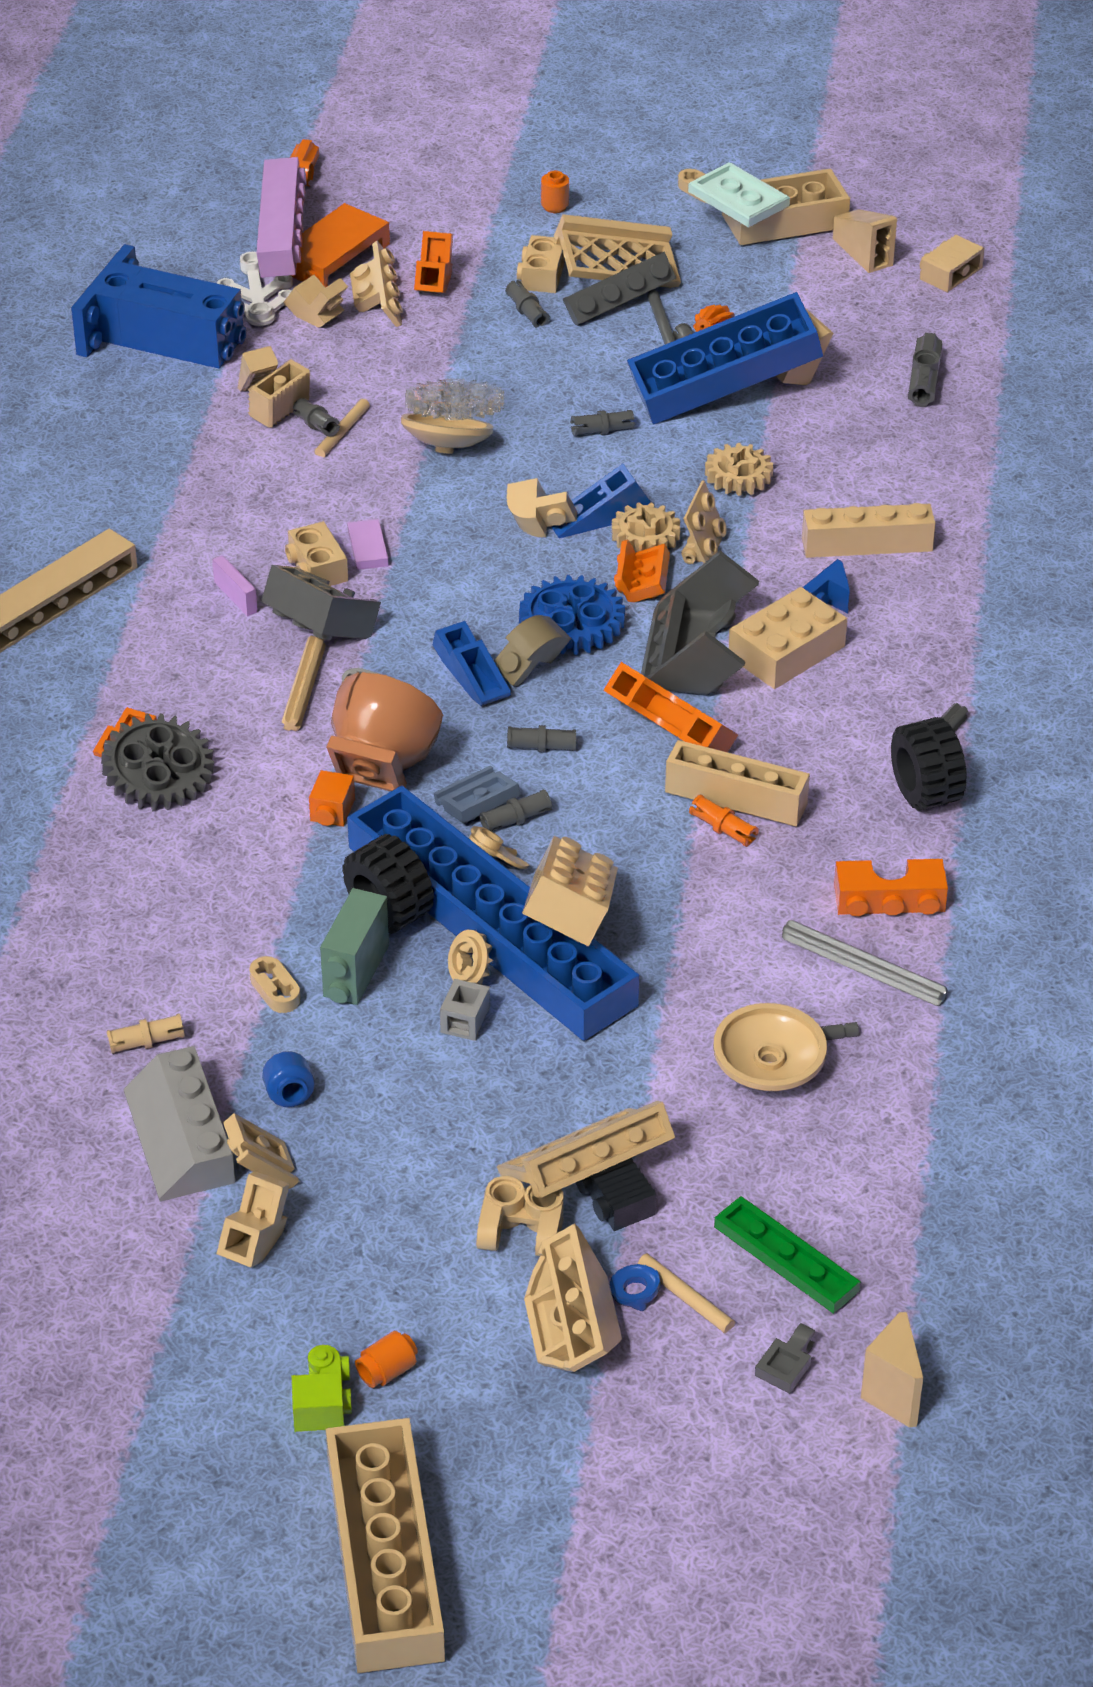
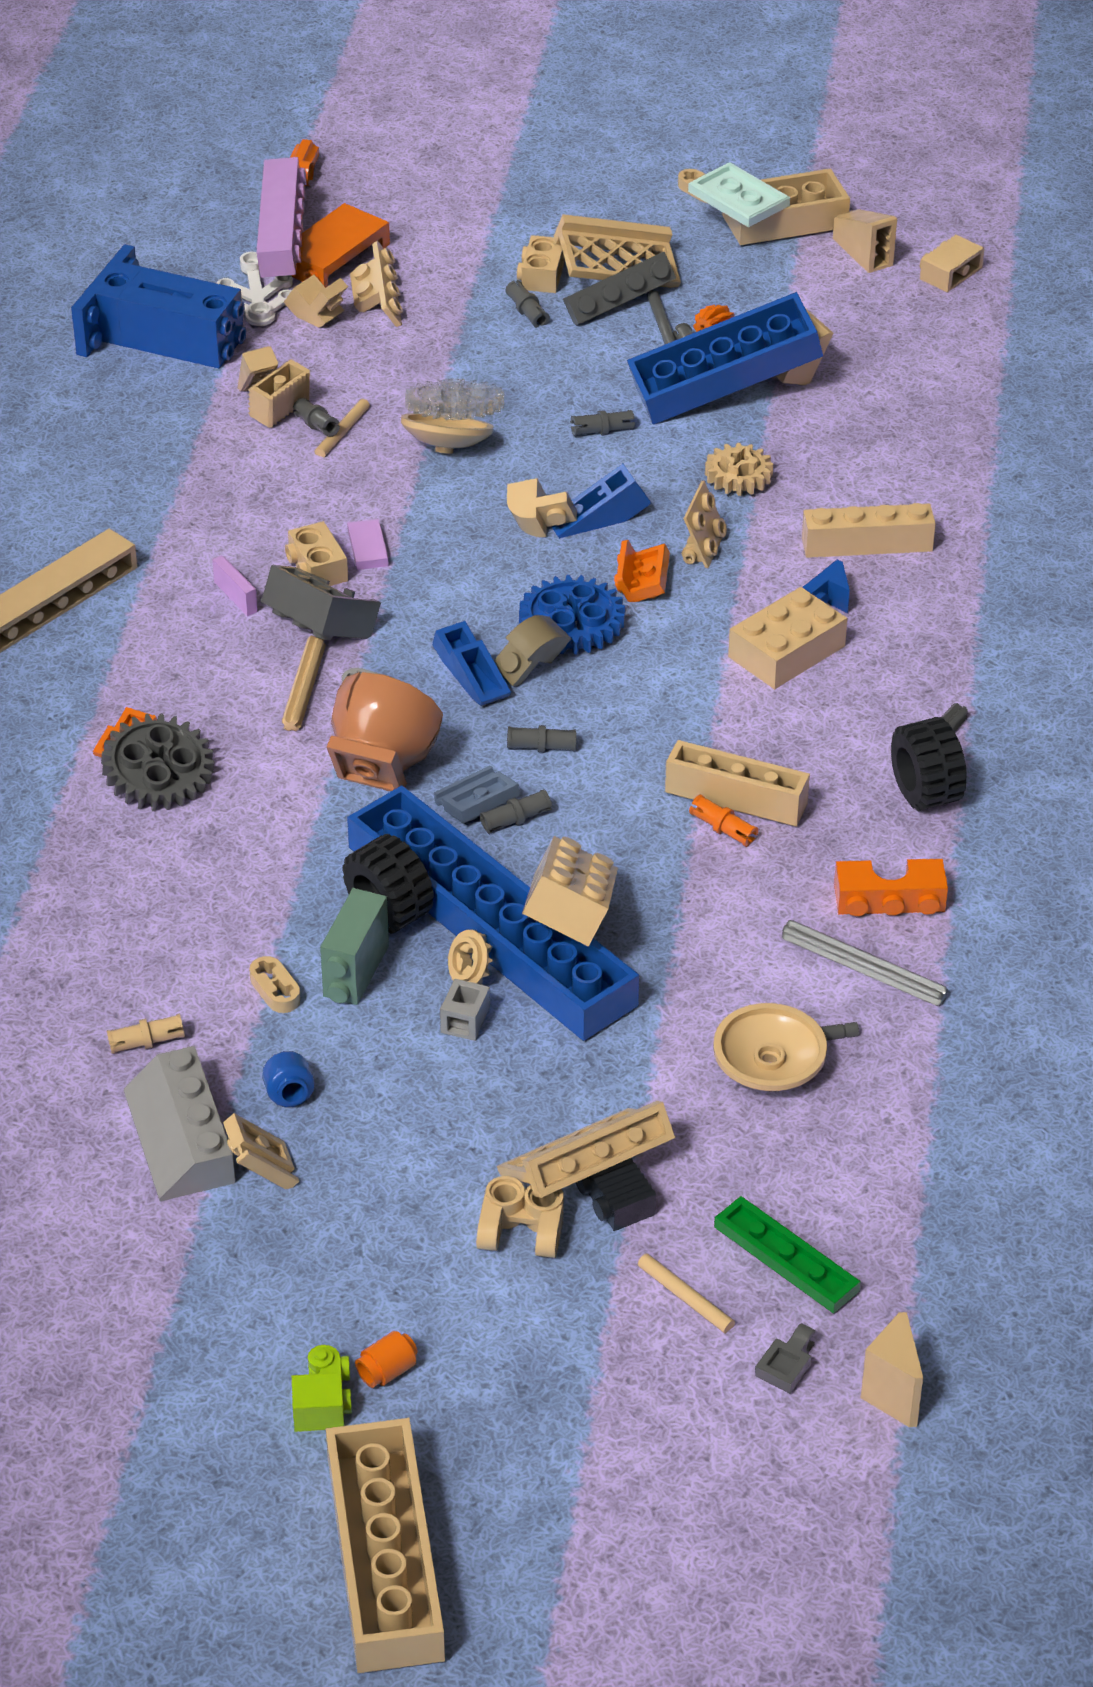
tan brick [216,1171,290,1268] -> none
orange brick [309,770,355,827] -> none
orange brick [414,231,453,293] -> none
tan plate [469,826,529,869] -> none
tan wedge [524,1223,622,1372] -> none
orange brick [541,170,569,213] -> none
orange arch [603,662,738,753] -> none
blue piece [609,1264,661,1312] -> none
tan gear [612,502,680,552] -> none
dark grey windscreen [641,551,759,695] -> none
dark grey piece [908,333,942,407] -> none

